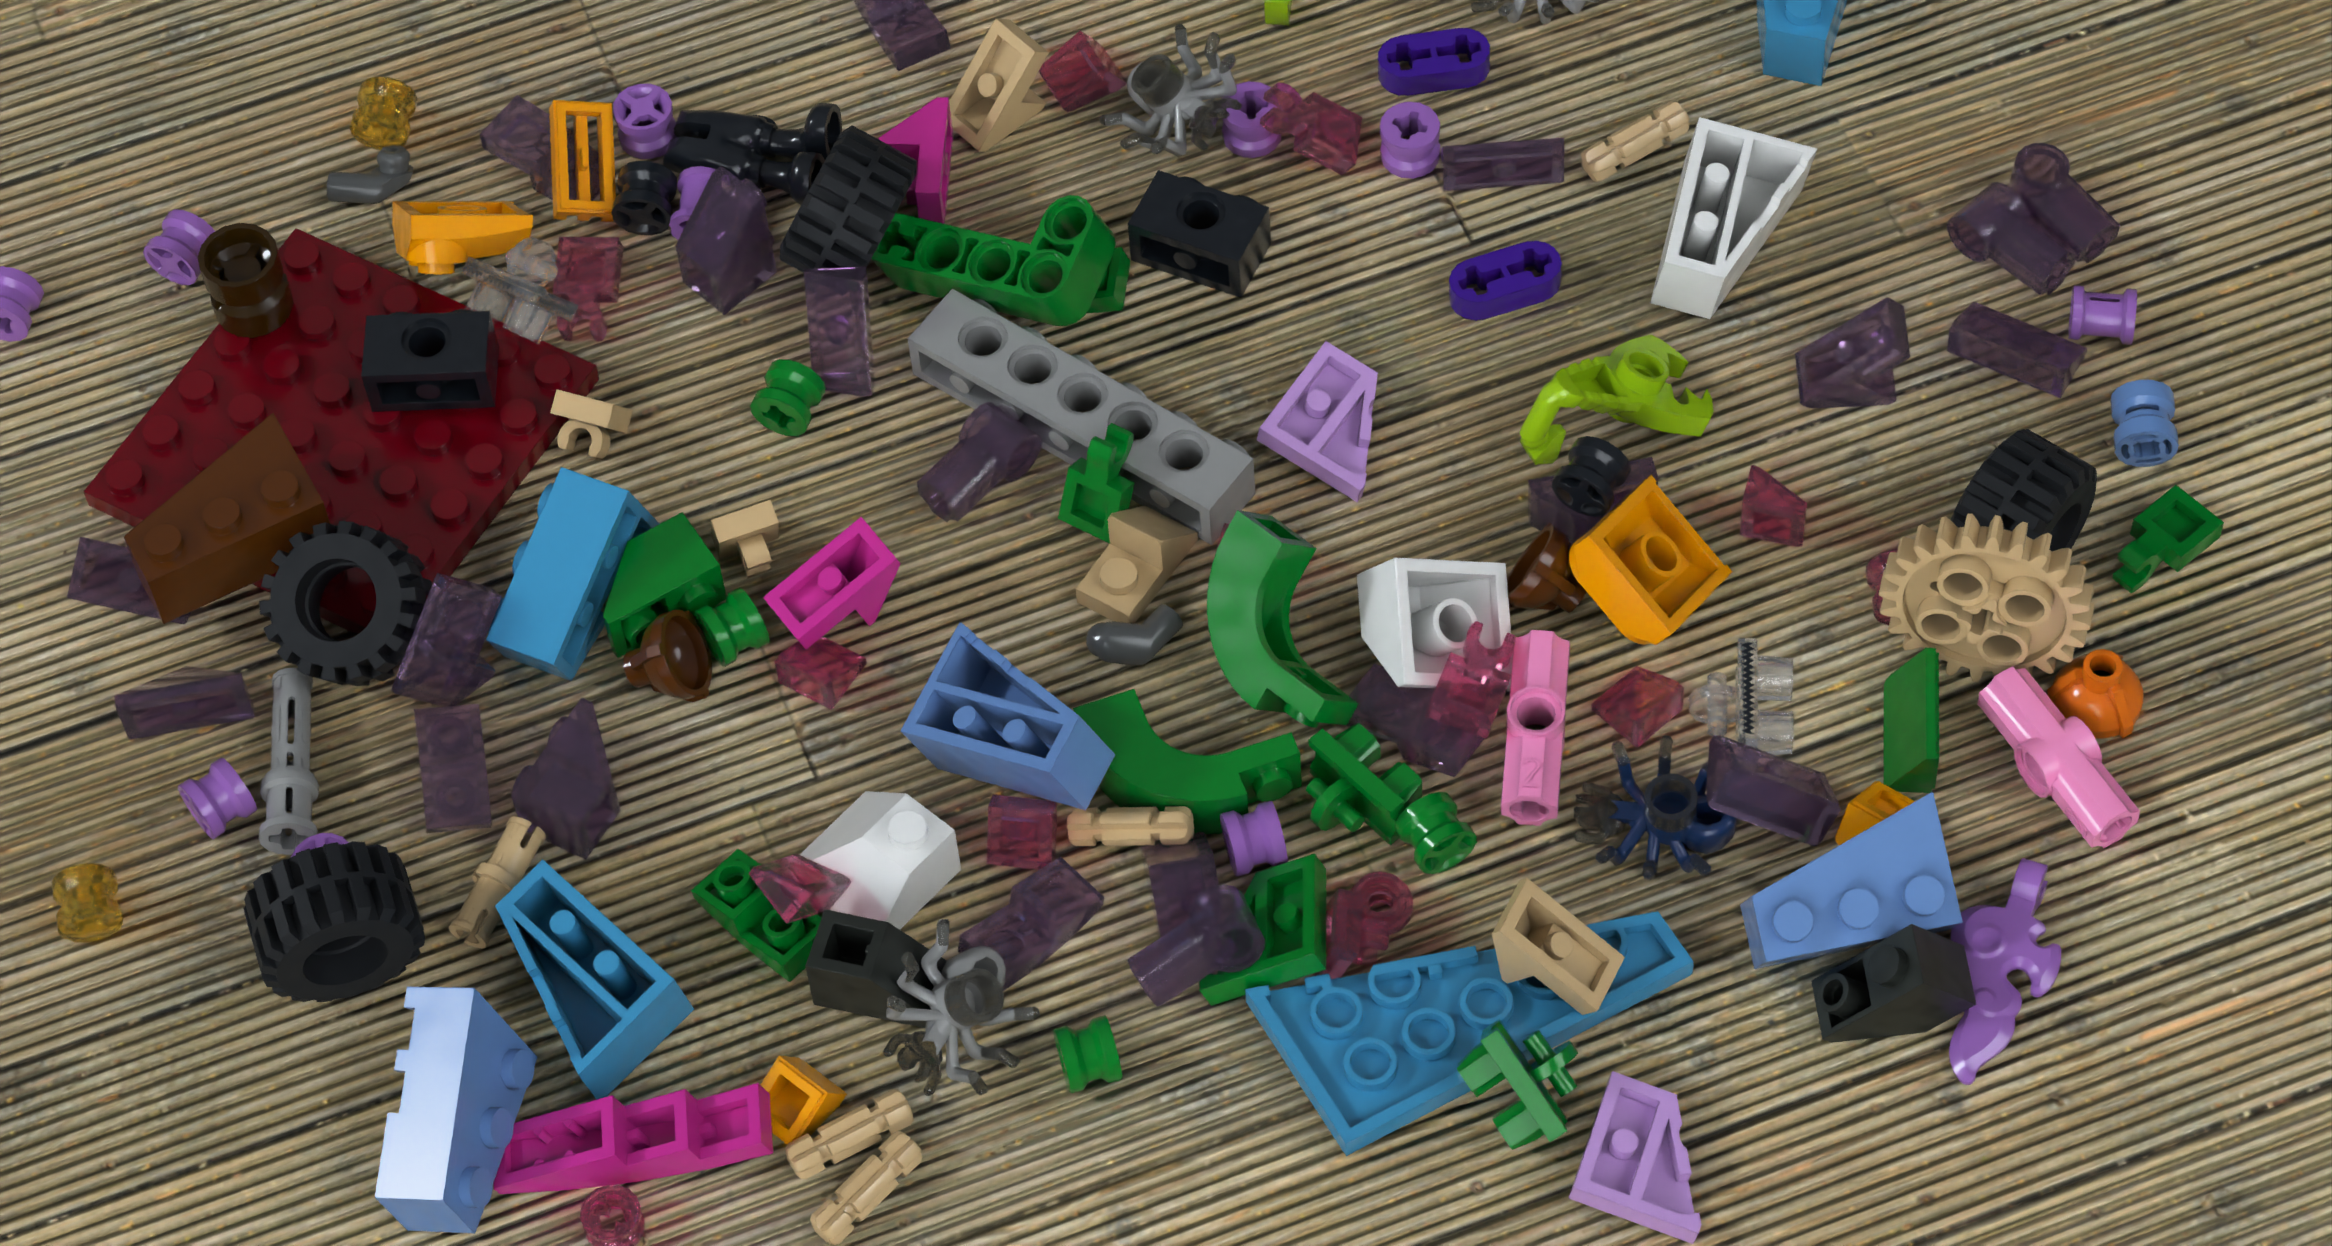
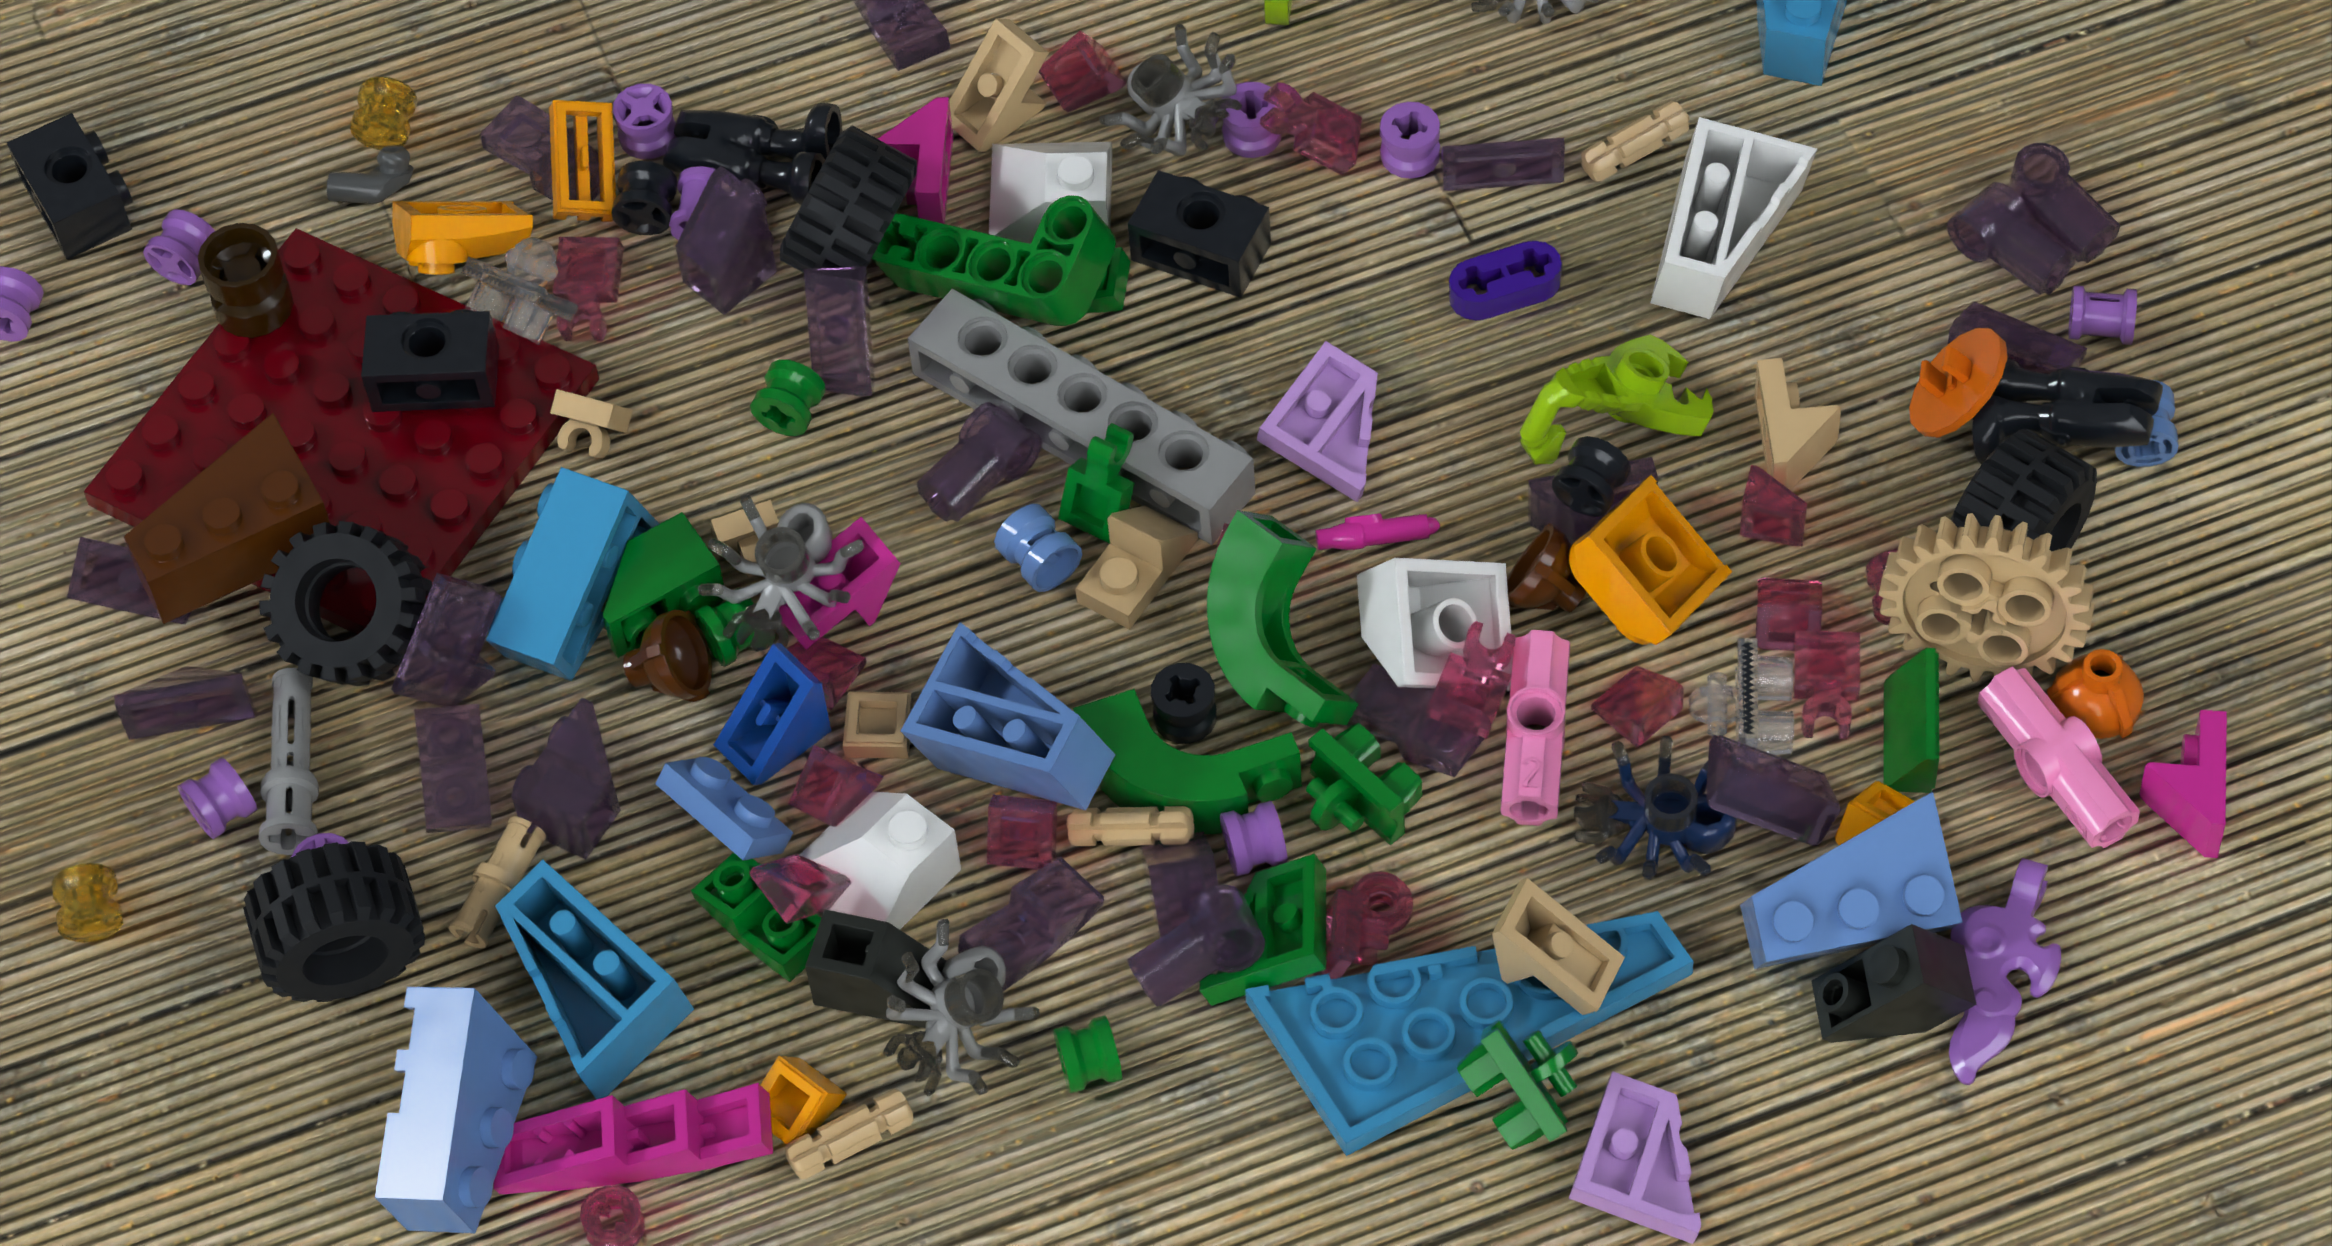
tan axle [810,1131,922,1245] -> none
dark grey arm [1086,604,1183,666] -> none
dark purple beam [1378,28,1490,96] -> none
green wheel [1395,792,1477,874] -> none
clear purple slope [1795,297,1910,409] -> none
green plate [2112,485,2224,593] -> none
none -> black brick [7,113,133,260]
none -> medium blue plate [655,757,794,860]
none -> animal [698,495,864,652]
none -> blue slope [713,643,831,785]
none -> clear pink slope [788,745,884,827]
none -> tan tile [843,691,913,759]
none -> white slope [989,142,1112,244]
none -> medium blue wheel [994,504,1082,592]
none -> black wheel [1151,663,1217,744]
none -> dark pink piece [1315,513,1440,550]
none -> tan slope [1754,358,1841,499]
none -> clear pink slope [1755,577,1822,652]
none -> clear pink plate [1793,630,1860,739]
none -> orange piece [1909,328,2008,438]
none -> black piece [1972,358,2163,465]
none -> dark pink slope [2139,710,2227,858]

